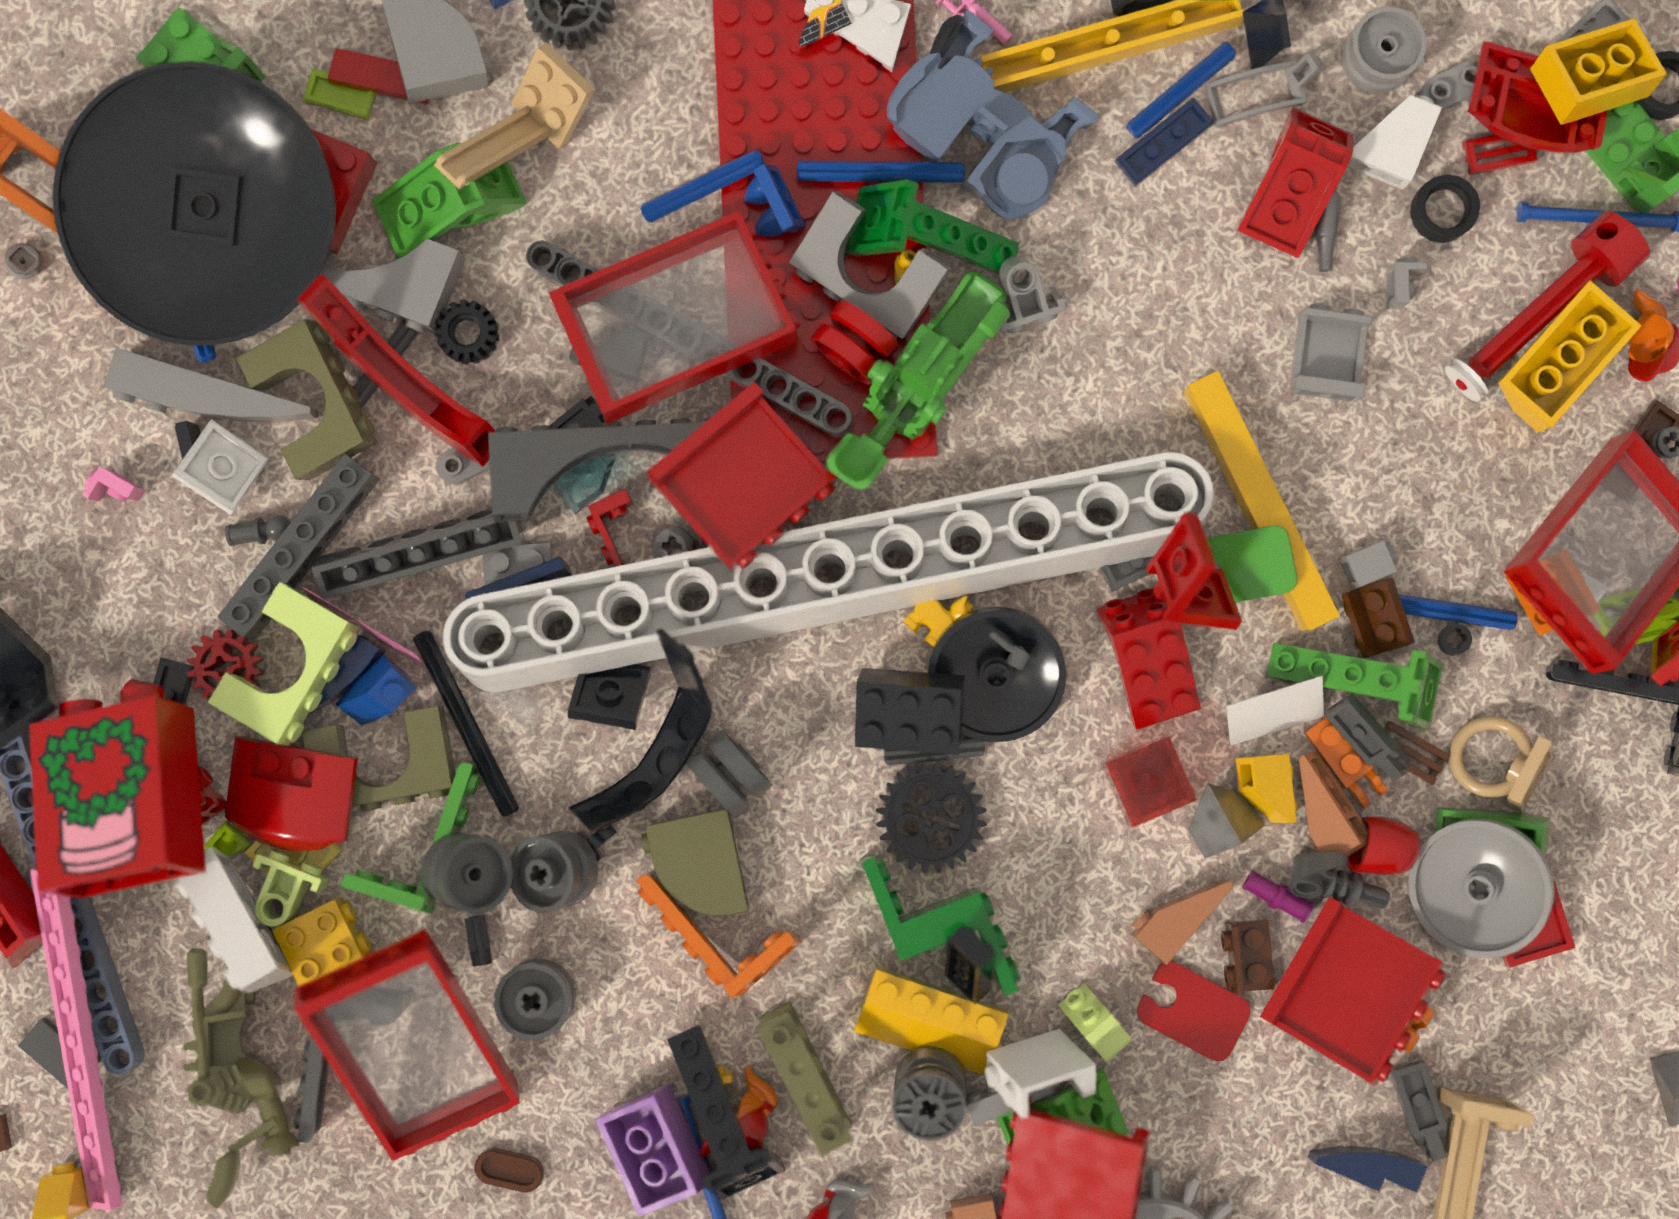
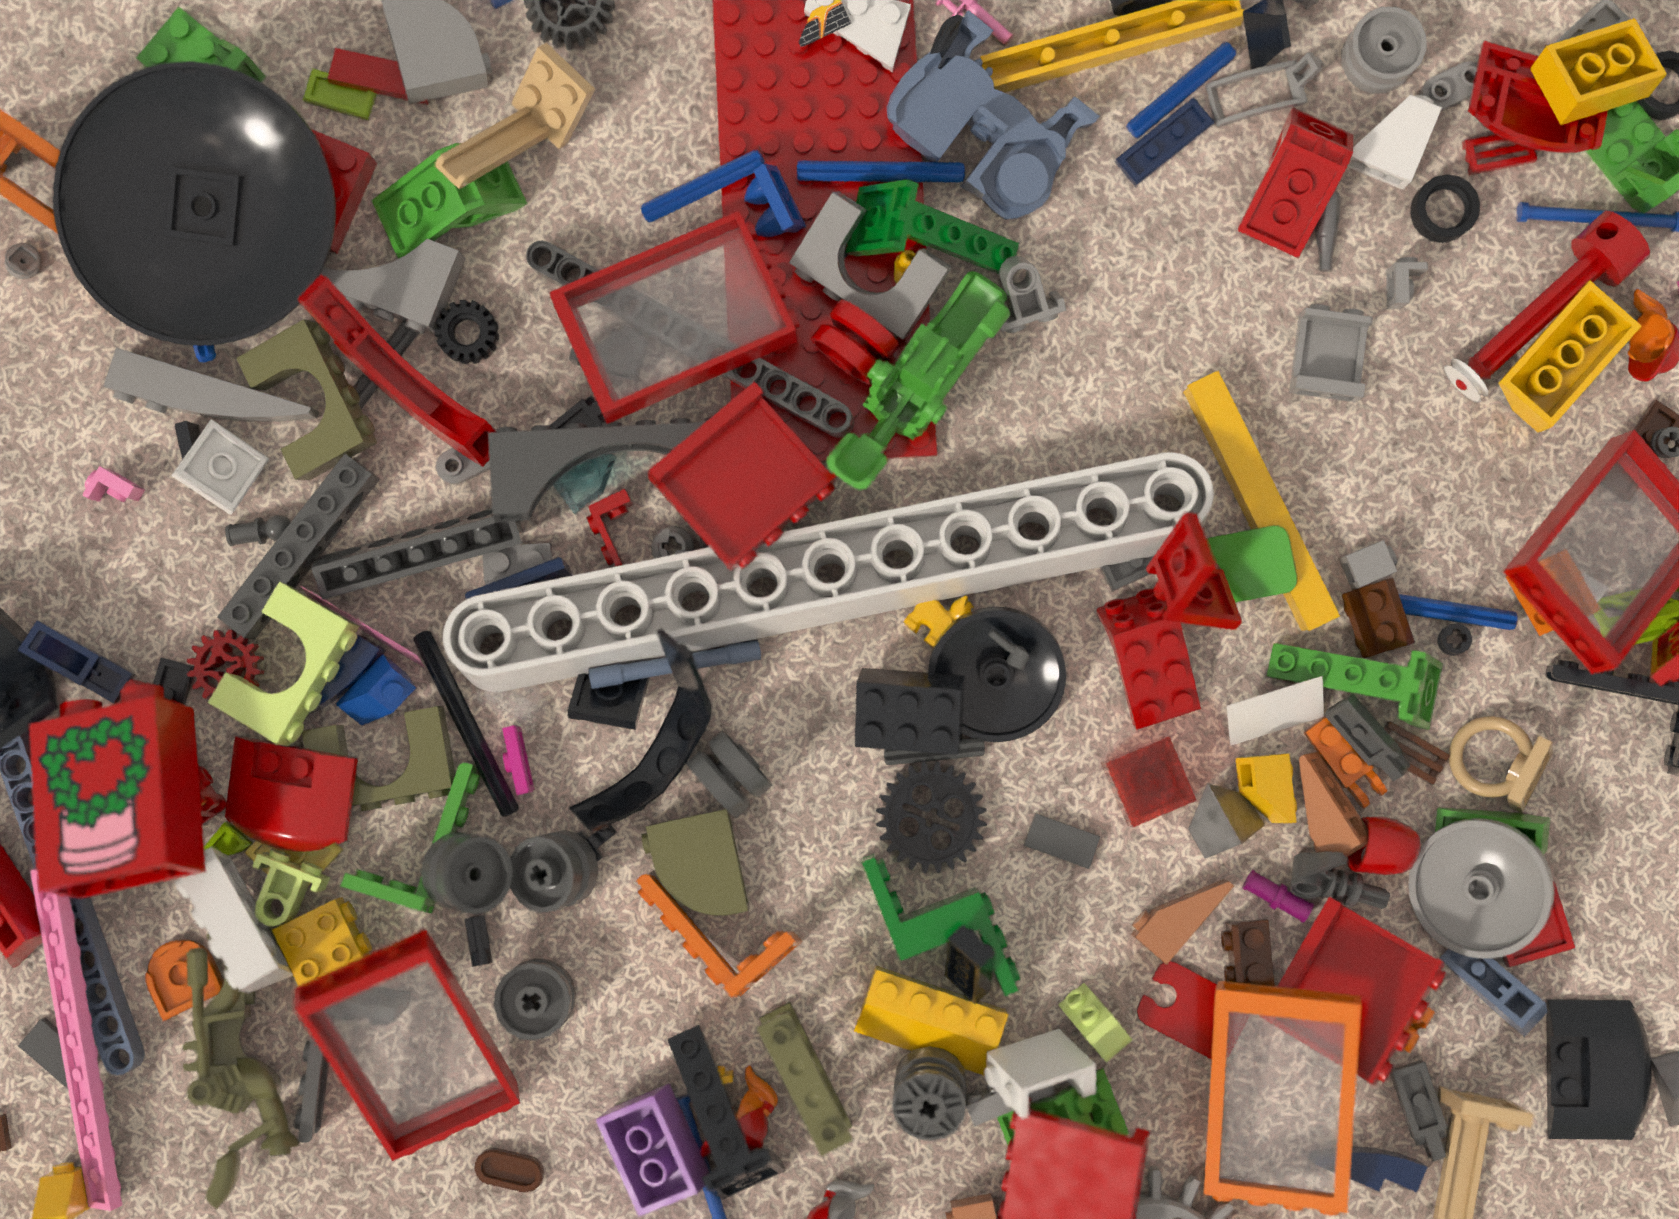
none -> dark blue slope [18,620,135,703]
none -> orange tile [145,939,224,1021]
none -> dark pink plate [502,725,535,795]
none -> sand blue piece [588,640,761,689]
none -> dark grey tile [1024,813,1100,869]
none -> clear window [1204,981,1361,1216]
none -> sand blue slope [1440,949,1548,1037]
none -> black slope [1546,999,1652,1140]

